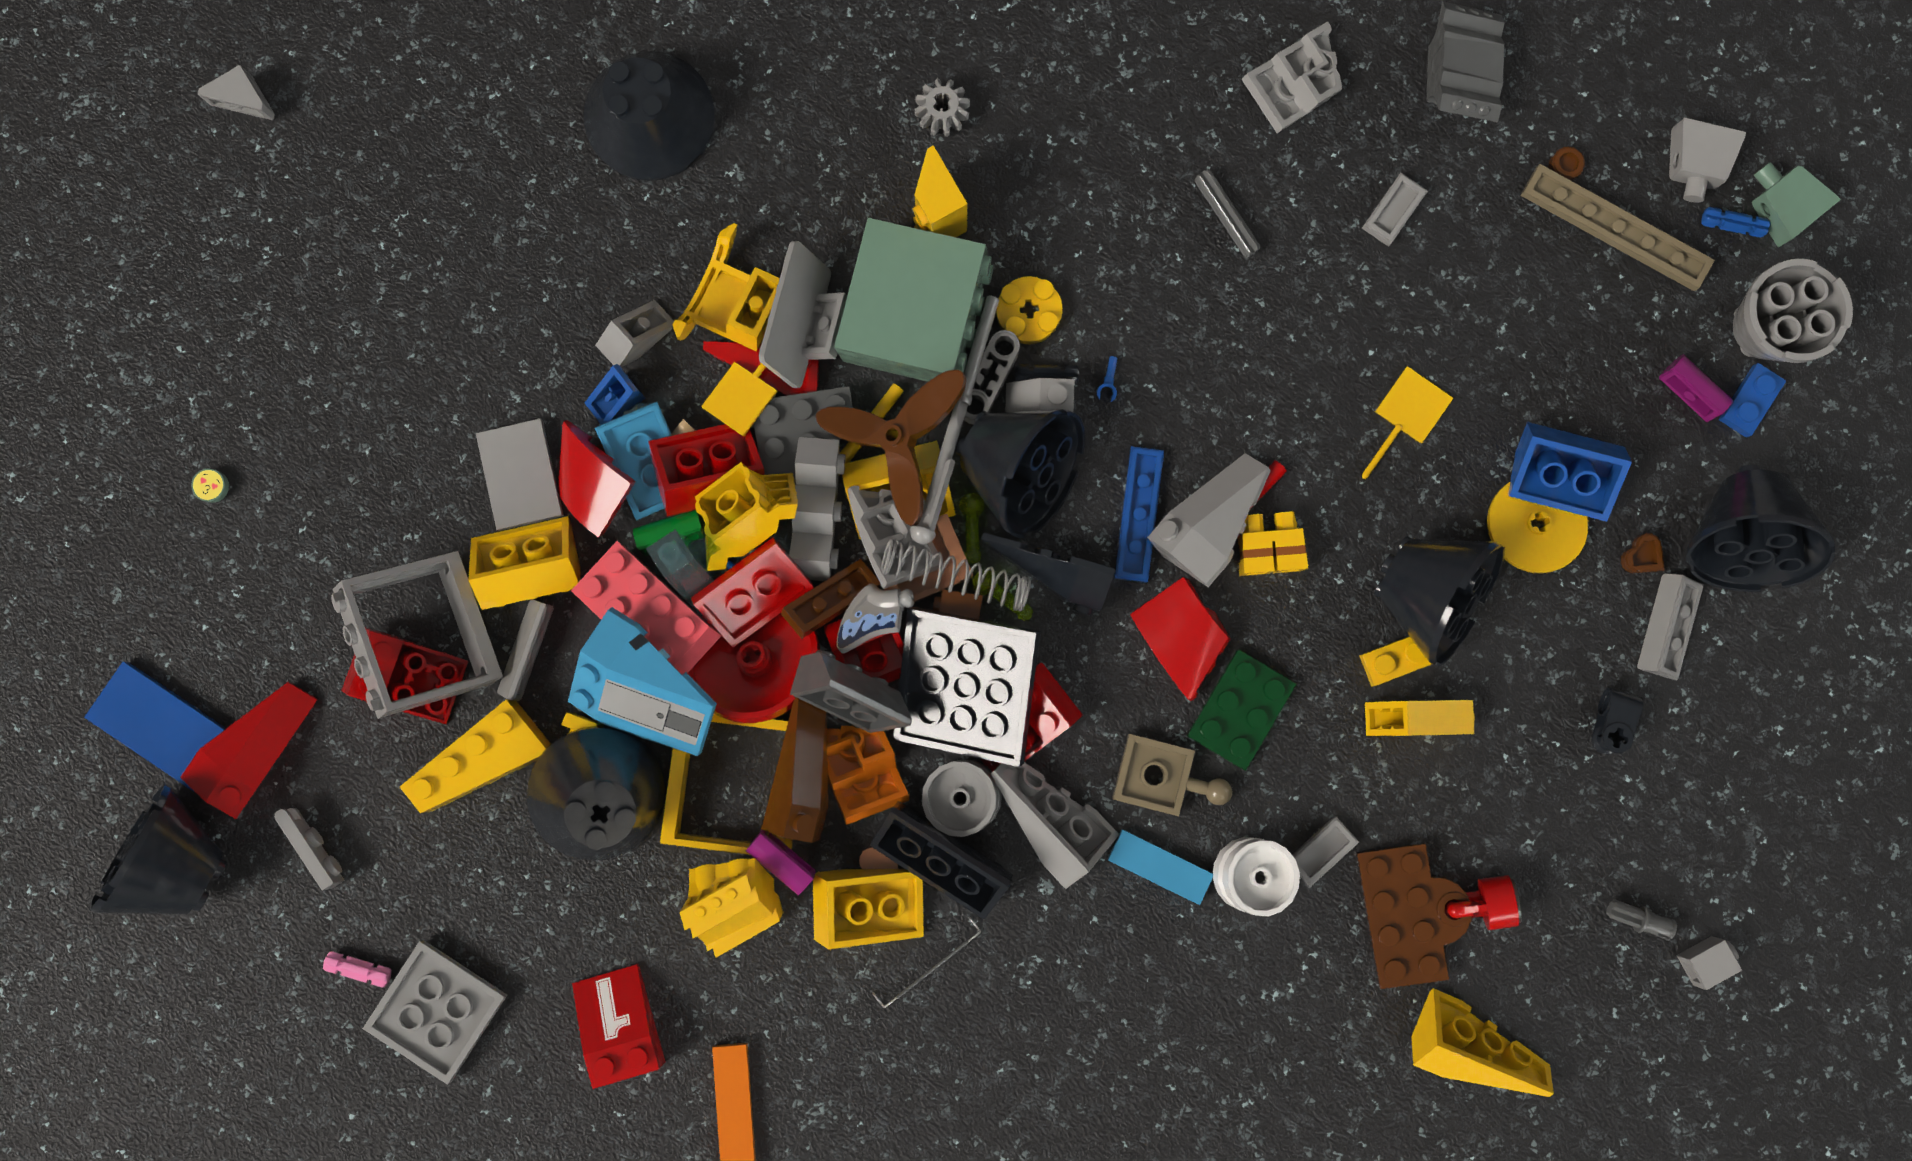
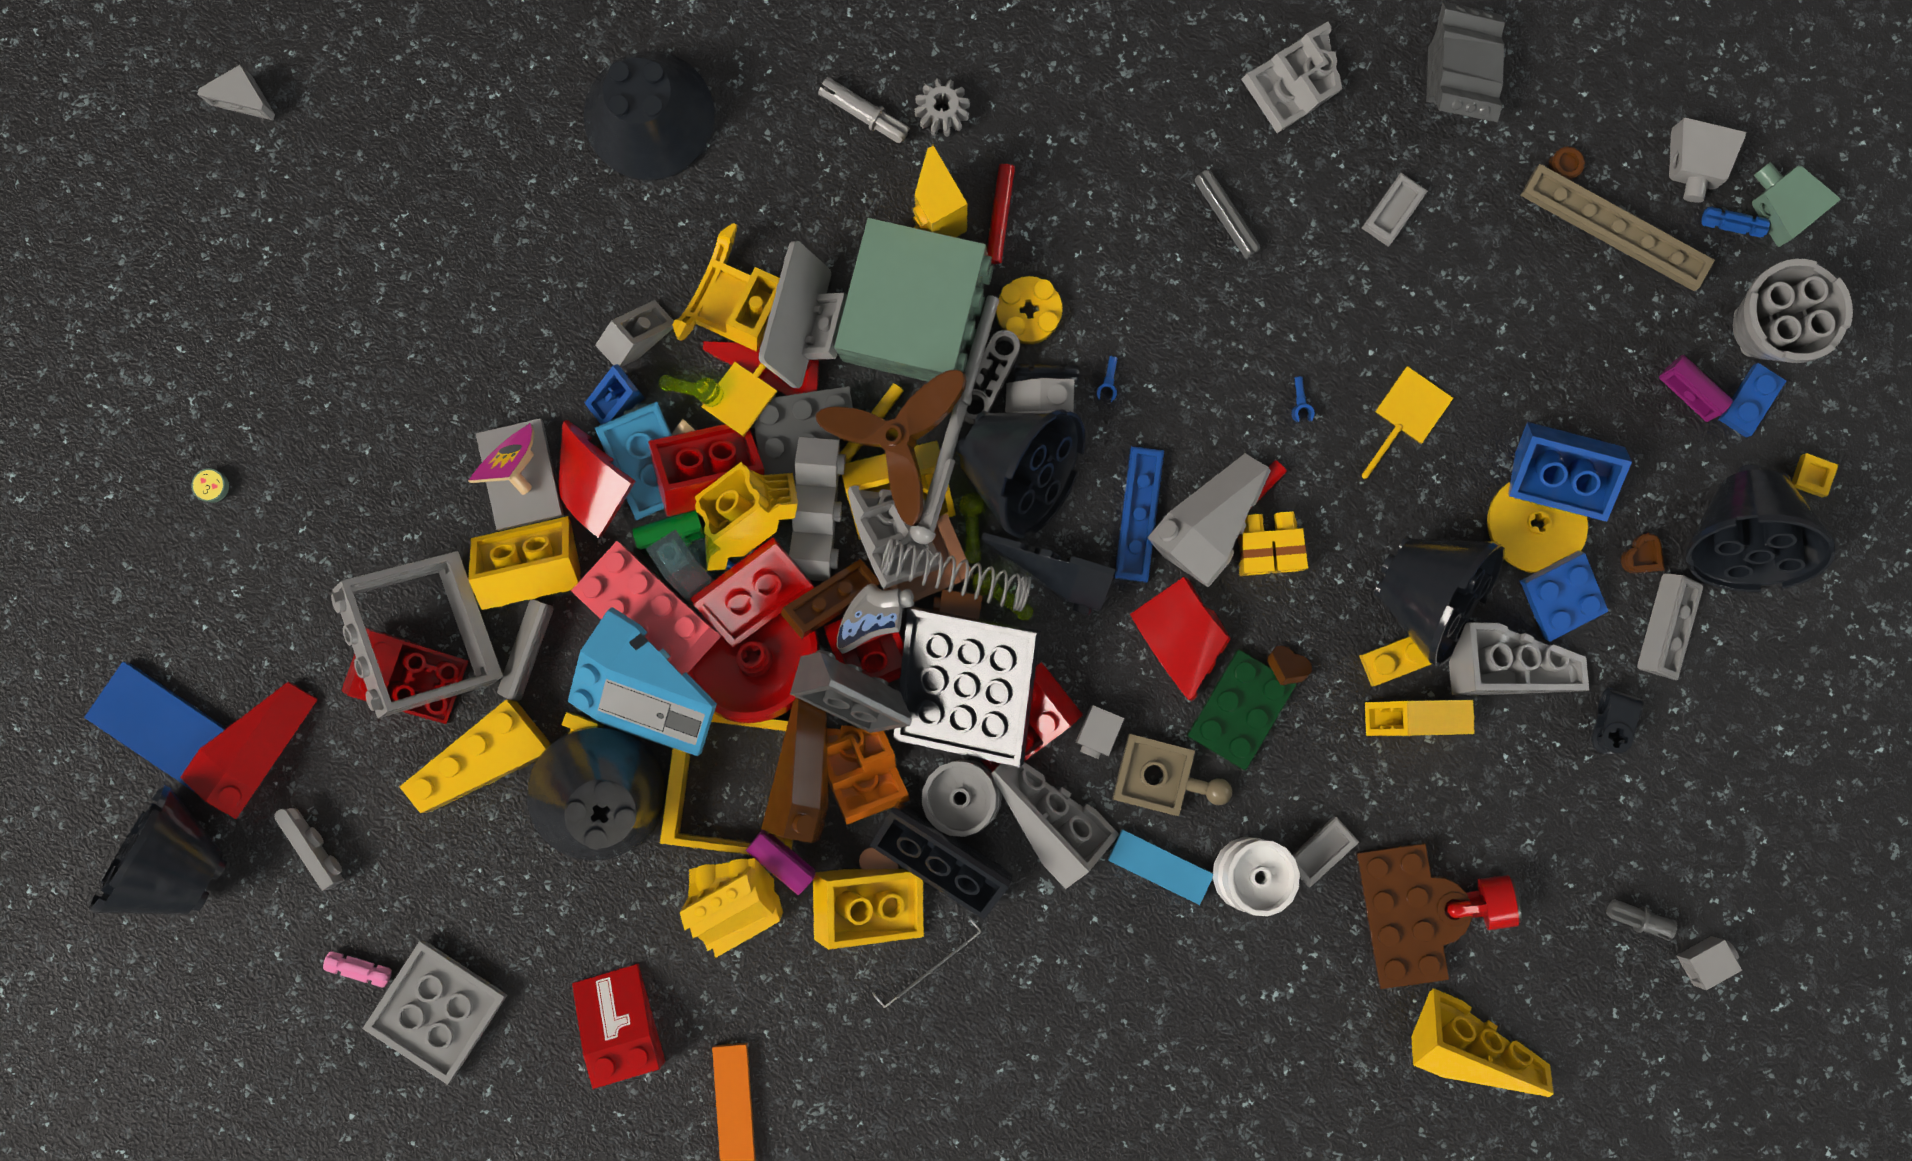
none -> shield [468,423,534,495]
none -> clear neon green piece [659,375,724,407]
none -> light grey axle [818,76,909,143]
none -> red piece [987,164,1015,264]
none -> light grey brick [1075,705,1124,759]
none -> reddish brown tile [1268,646,1312,685]
none -> blue hand [1291,376,1315,422]
none -> light grey wedge [1449,623,1589,695]
none -> blue plate [1520,551,1608,642]
none -> yellow plate [1791,453,1838,498]

